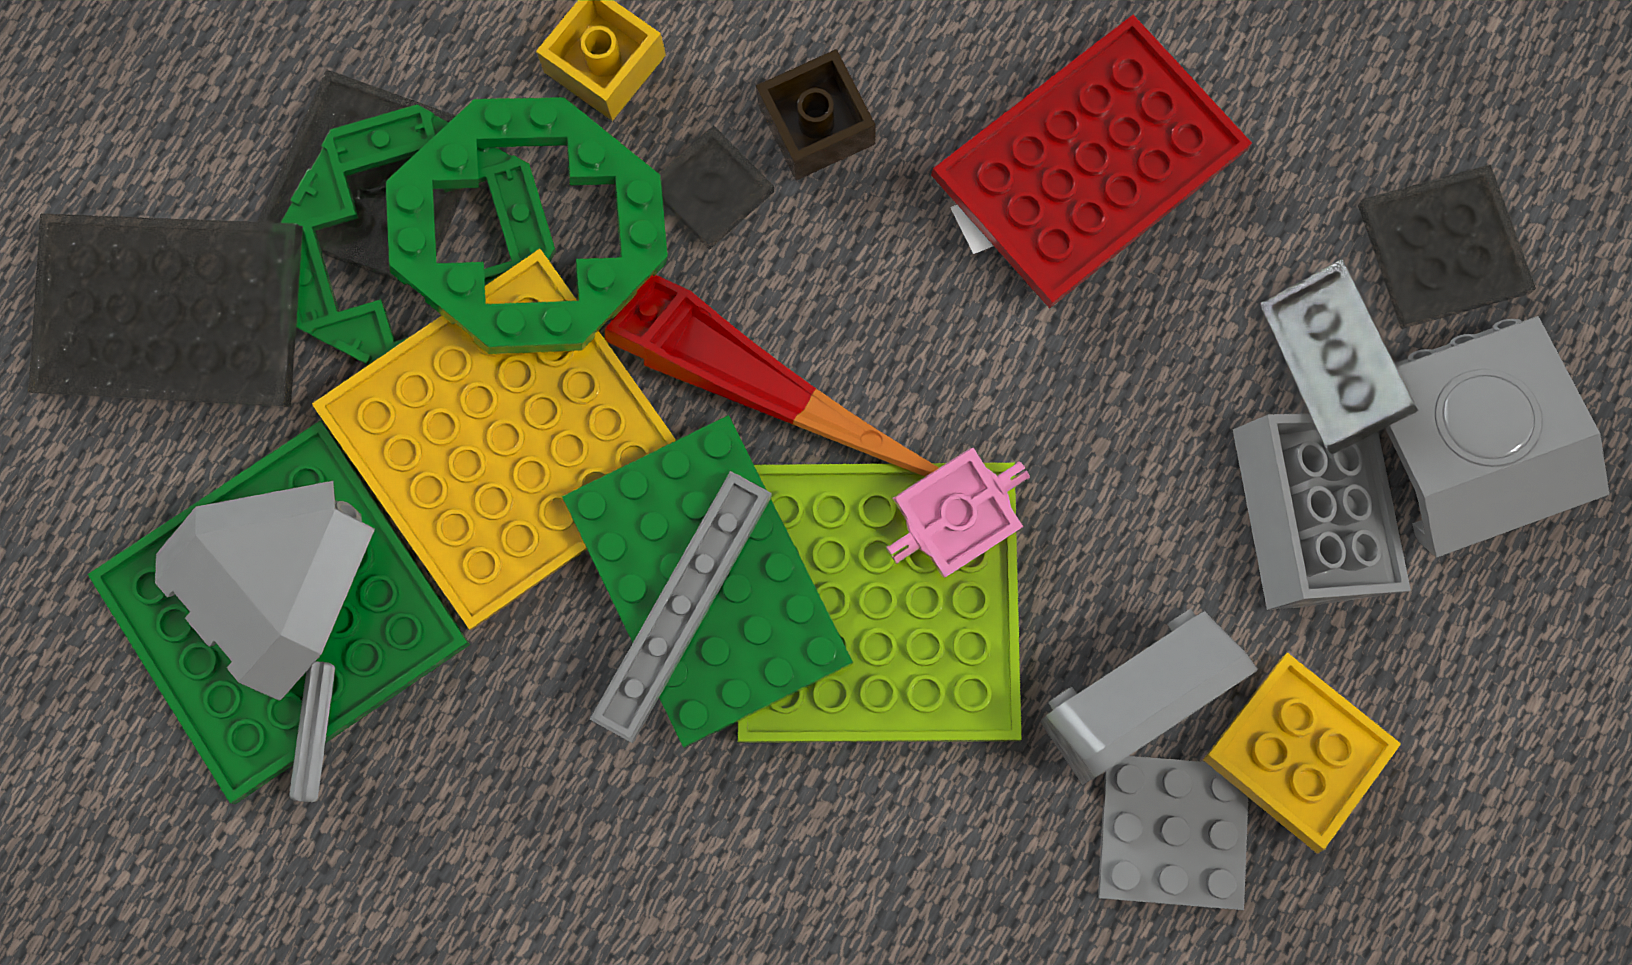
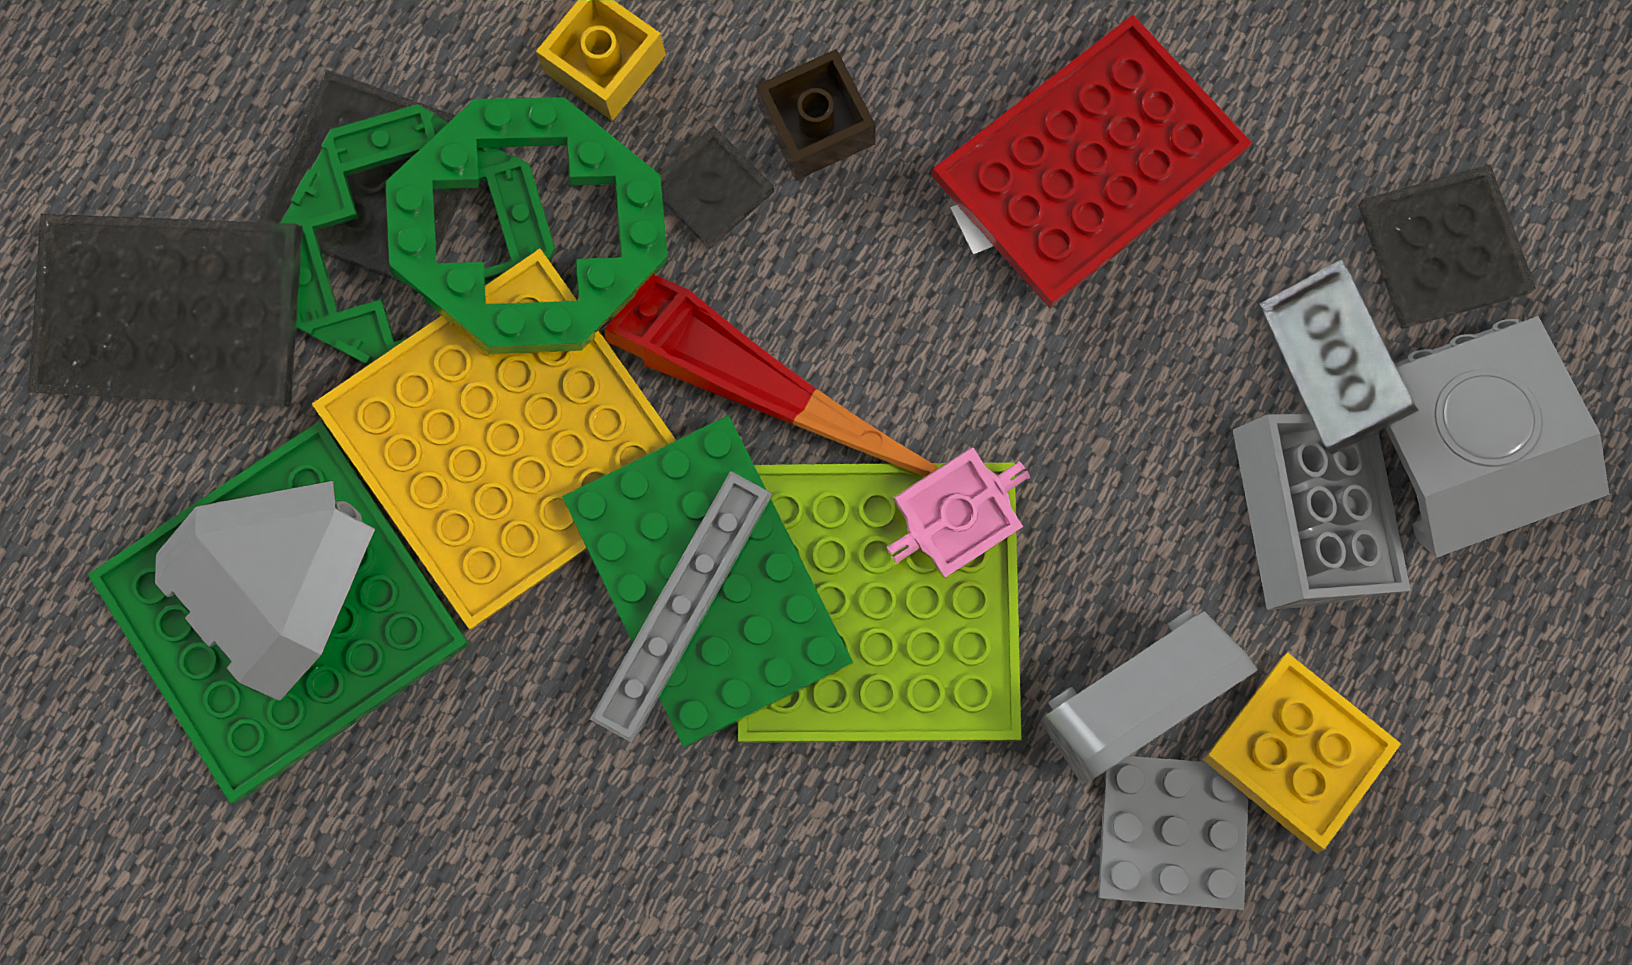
light grey axle [289,661,335,802] -> none

